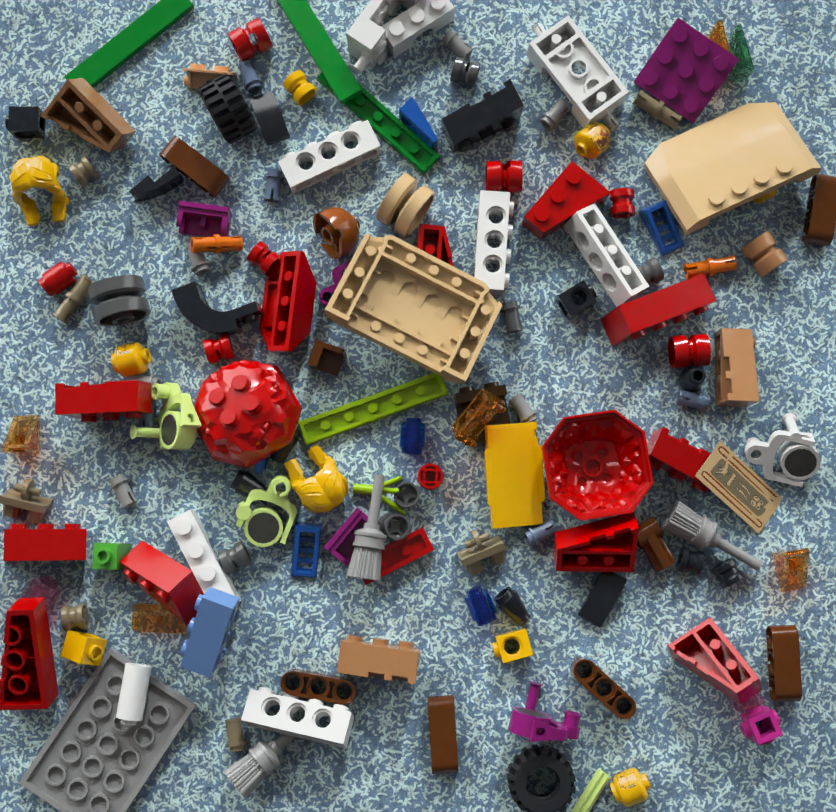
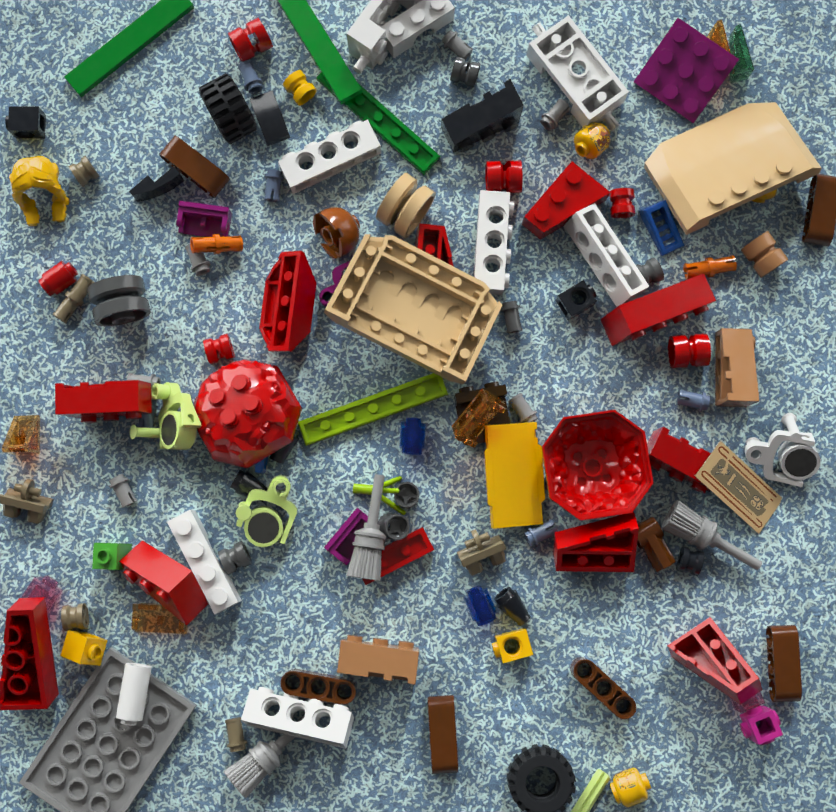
red wedge [3,524,87,561] -> none
medium nougat wedge [41,78,136,152] -> none
yellow head [111,342,151,377] -> none
black arch [171,281,263,335] -> none
medium blue wedge [180,587,240,678] -> none
light nougat hinge [183,63,236,89] -> none
red wheel [246,241,279,276] -> none
yellow hair [284,445,349,513] -> none
blue slope [291,522,322,578] -> none
reddish brown panel [307,340,345,376] -> none
blue slope [399,97,438,150] -> none
red wheel [418,463,443,490] -> none
magenta piece [508,681,581,742] -> none
black slope [578,572,627,628] -> none
dark tan pin [632,90,682,130] -> none
black cone [679,368,706,392] -> none
black wheel [712,557,745,588] -> none
clear orange slope [772,548,810,592] -> none

